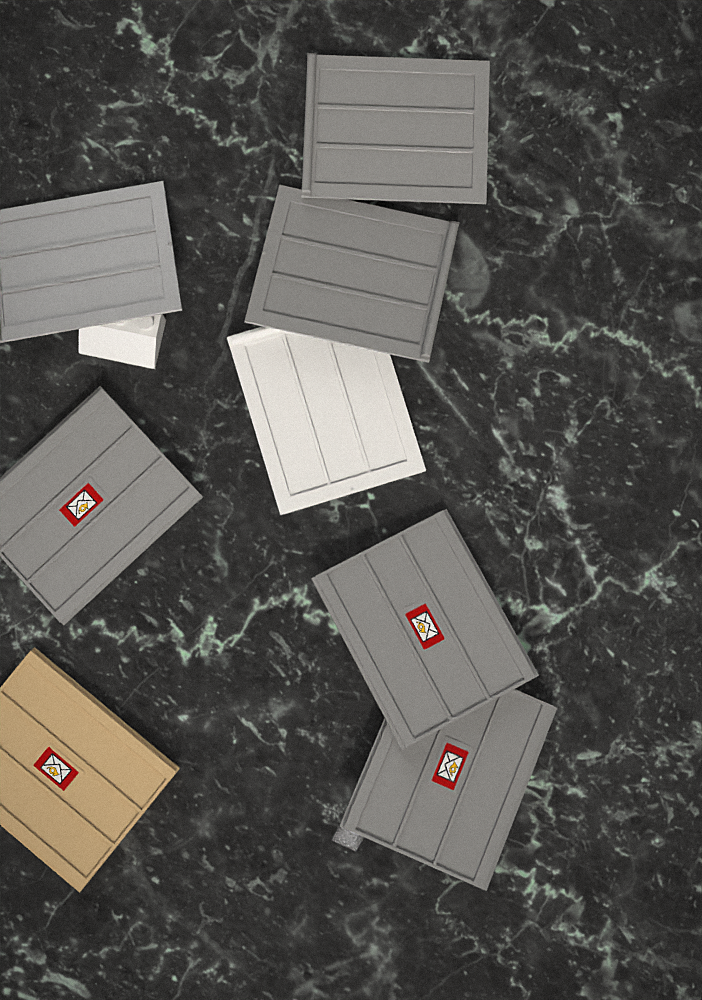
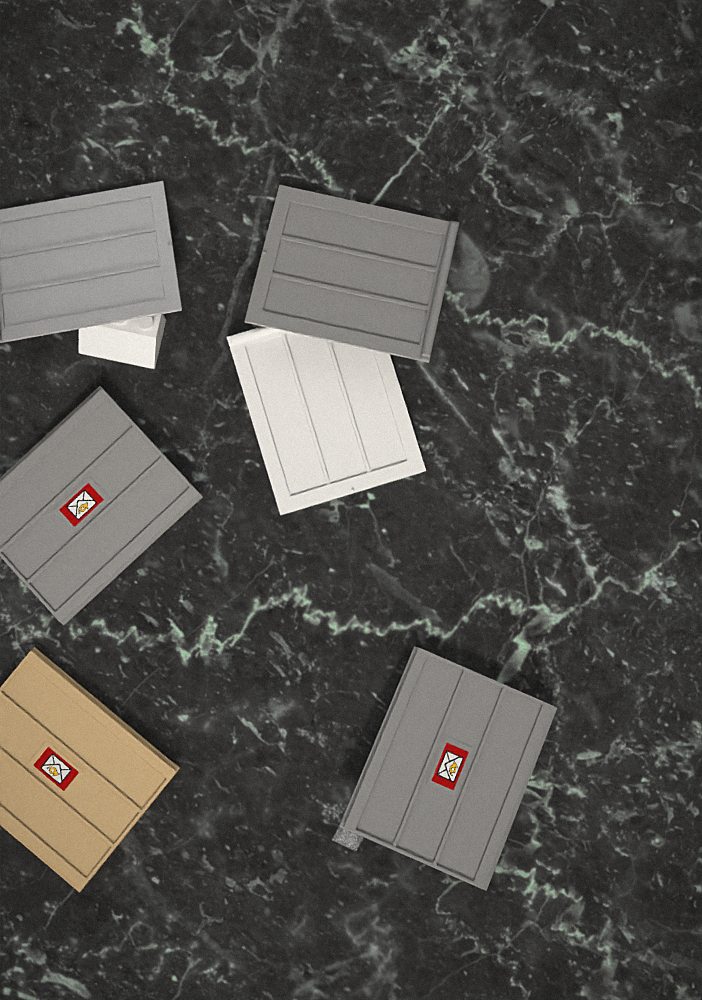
light grey door [301,53,490,204] -> none
light grey door [311,509,539,750] -> none

